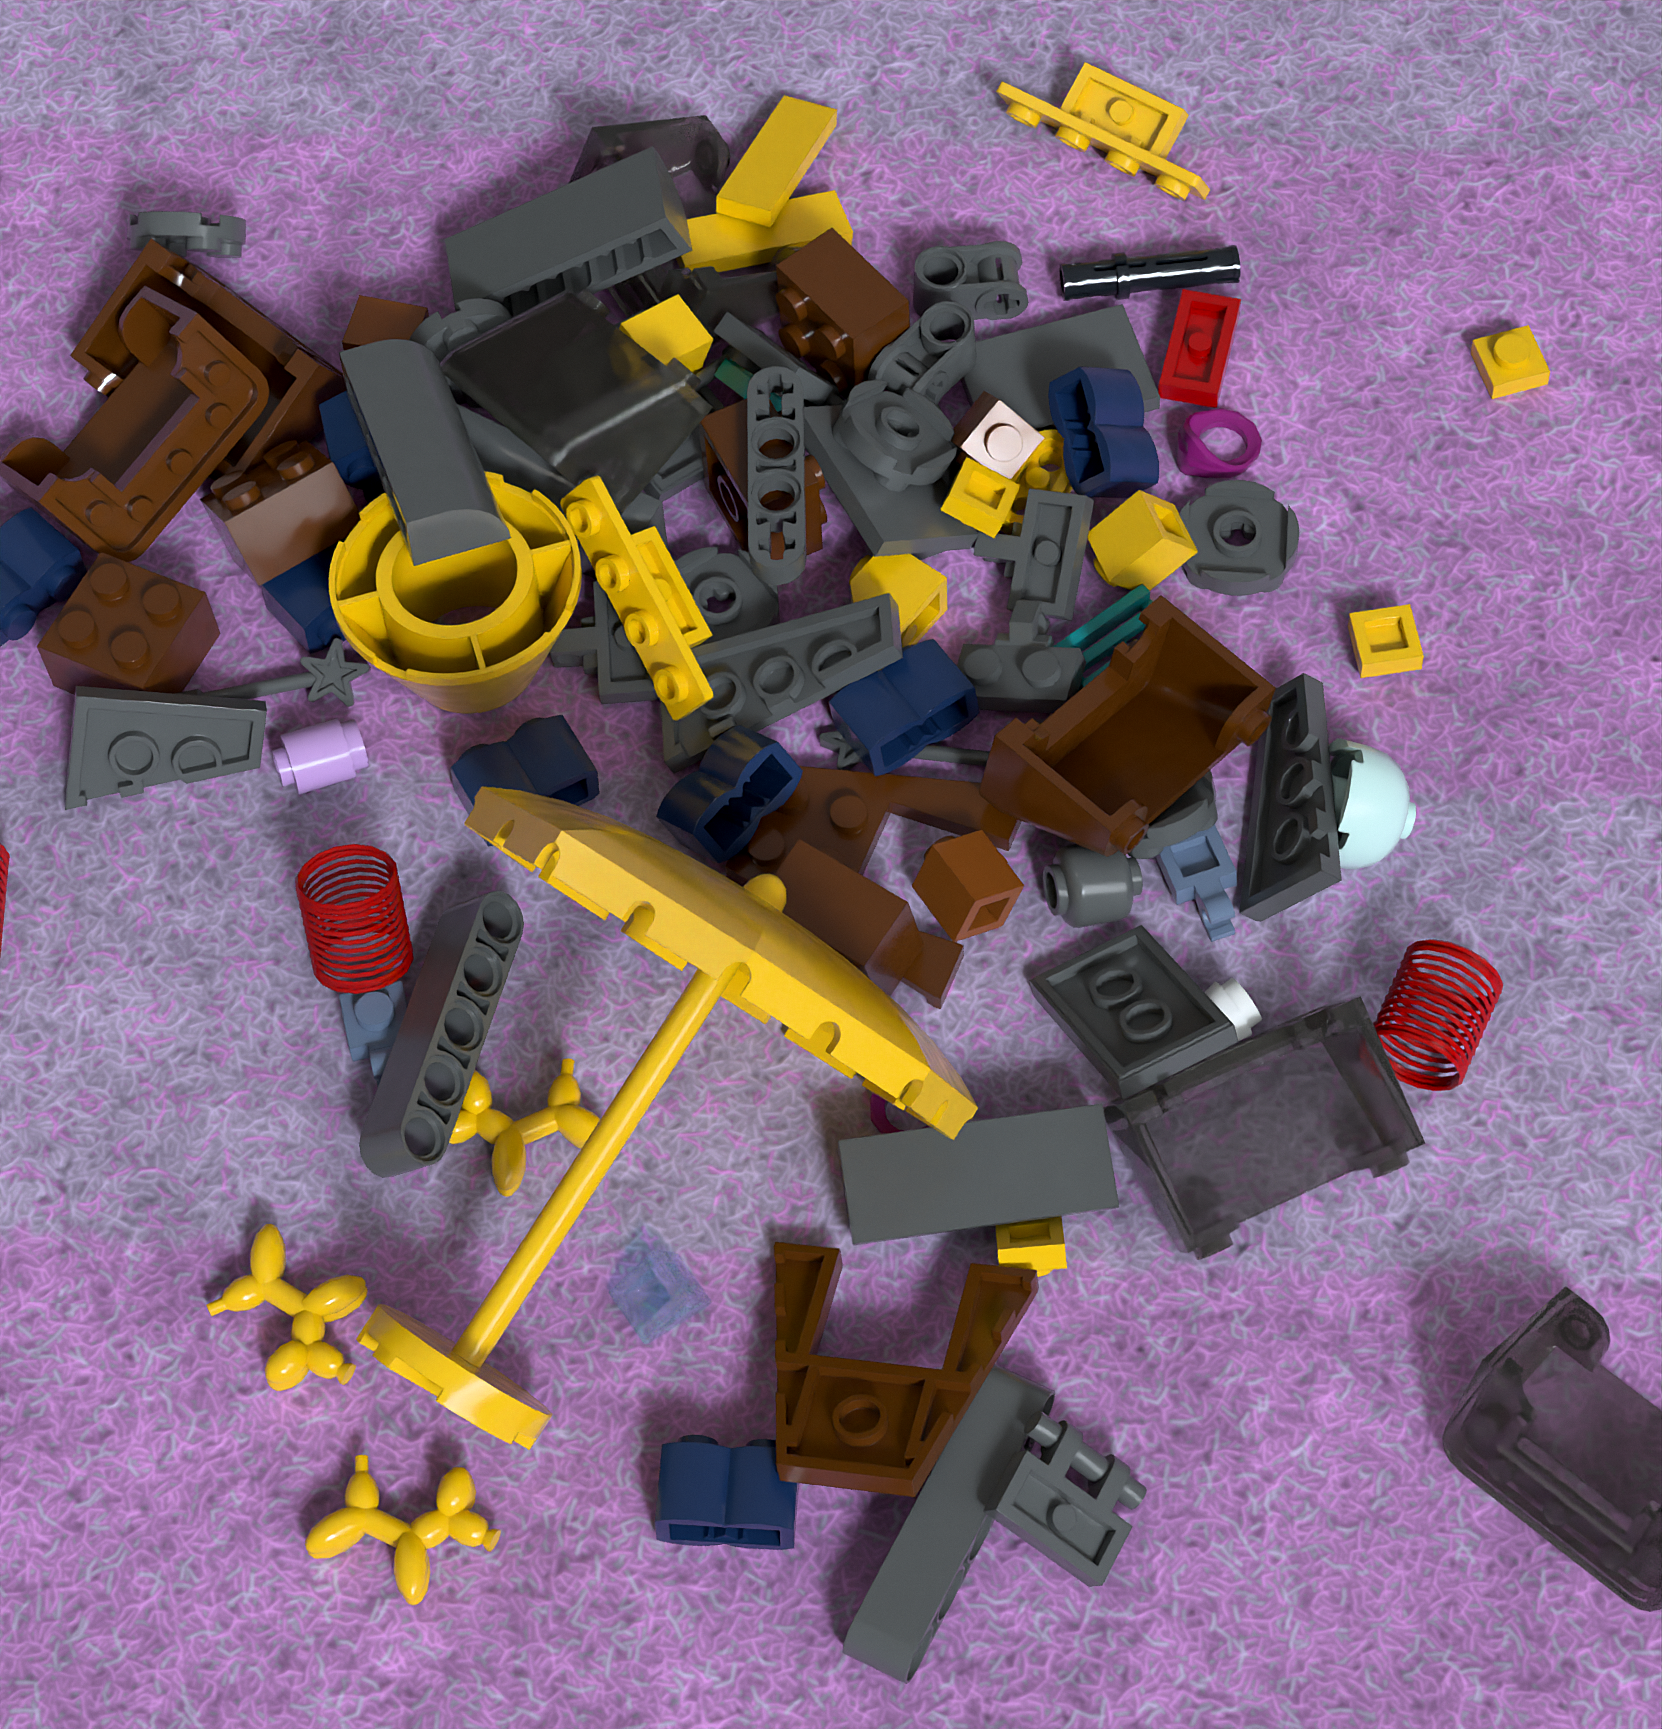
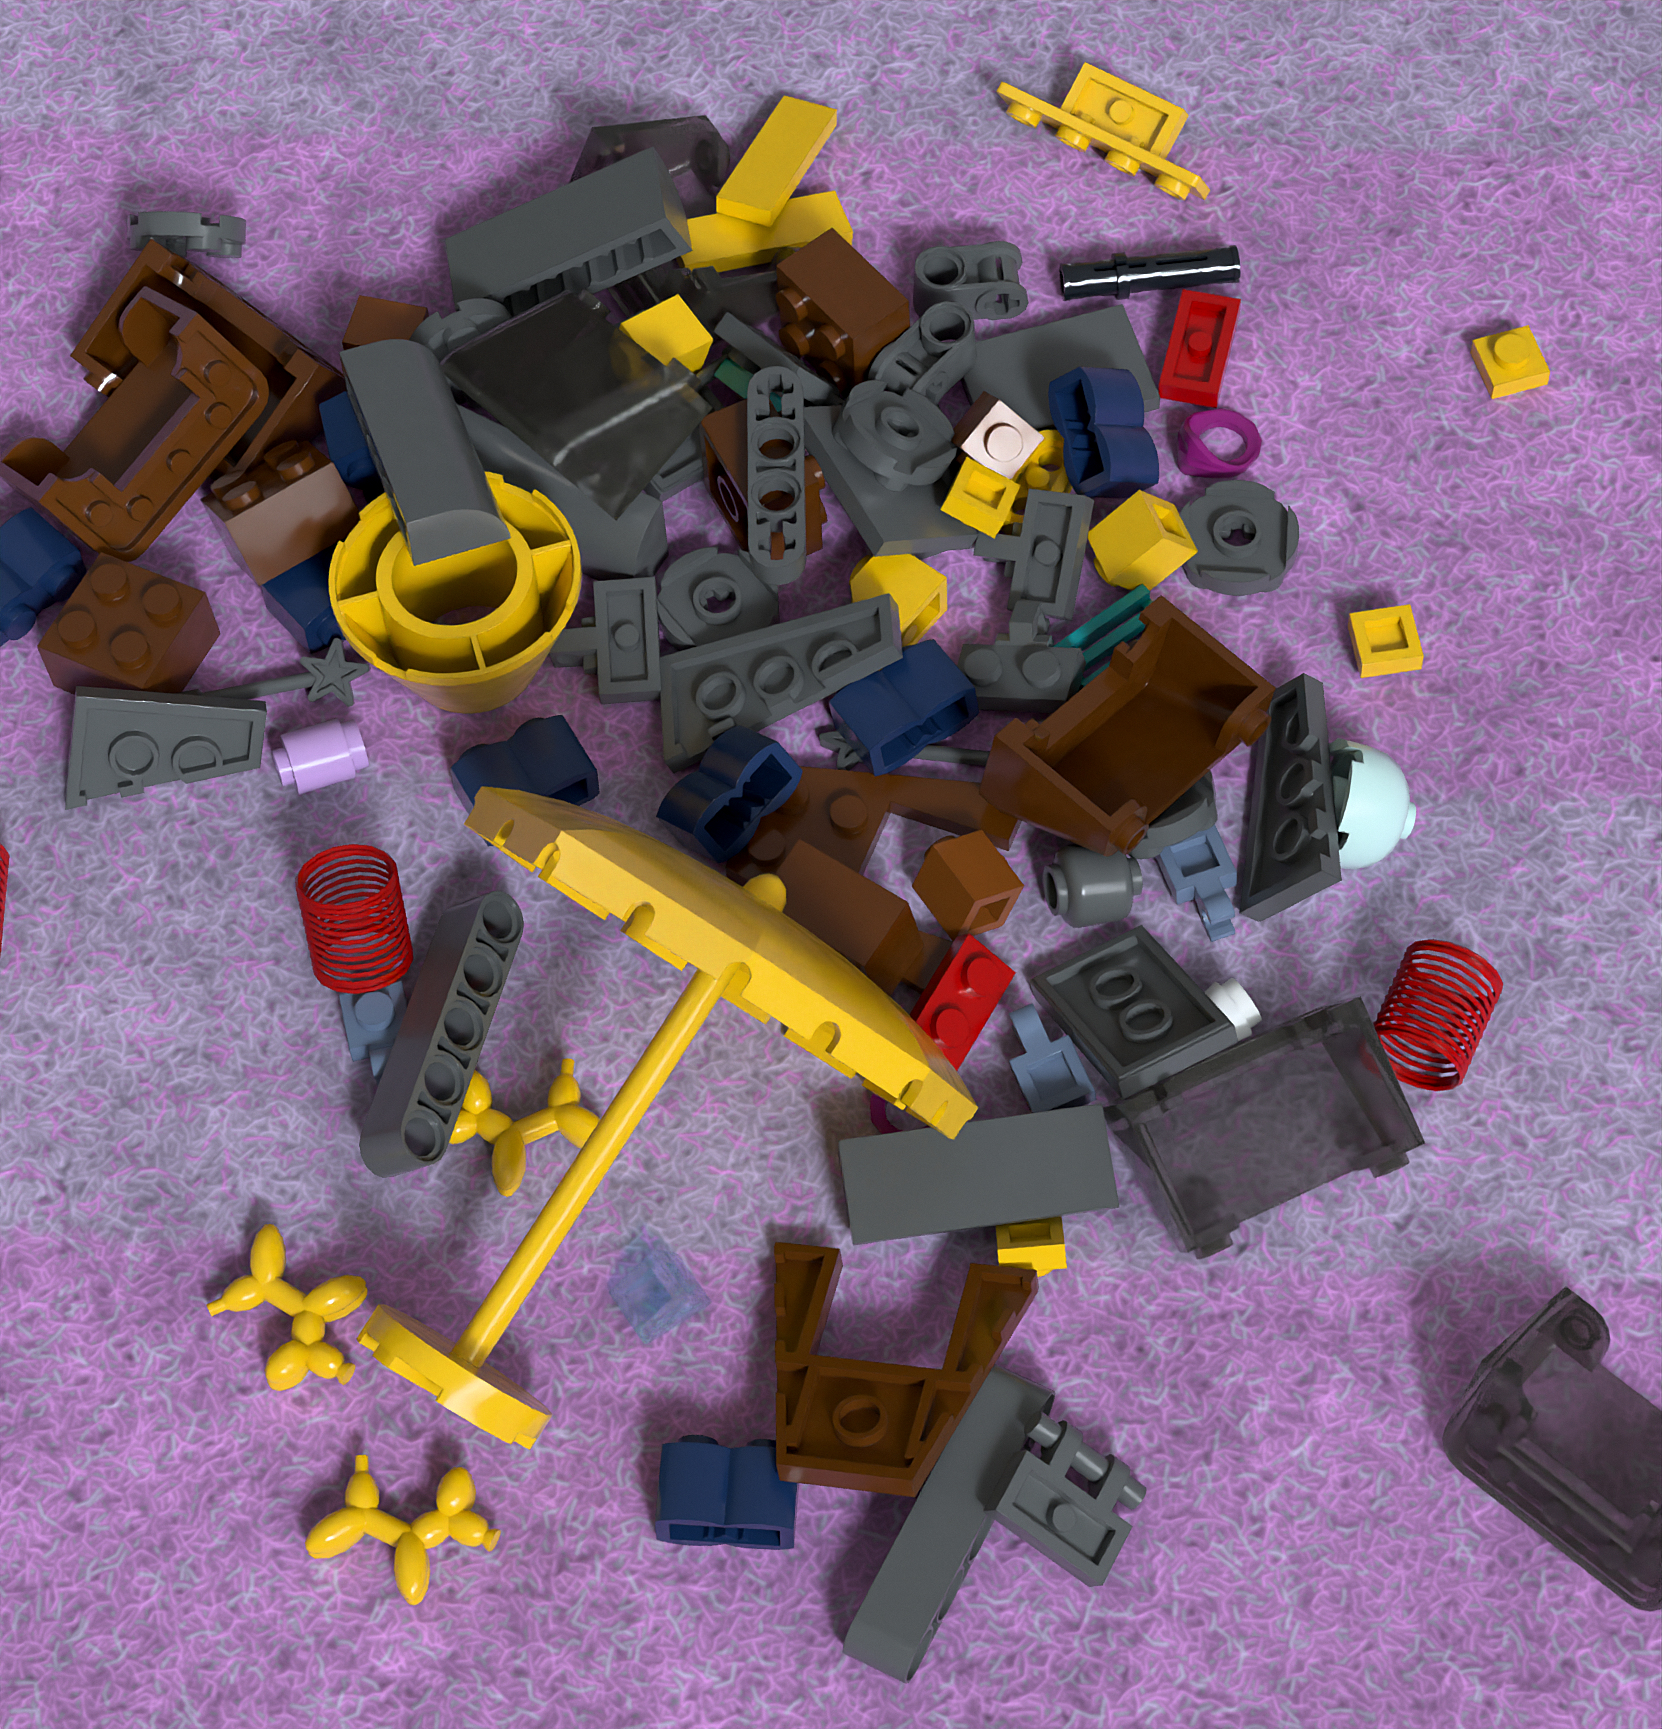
yellow bracket [560,475,714,721] -> none
none -> red plate [909,933,1016,1071]
none -> sand blue plate [1008,1003,1097,1113]

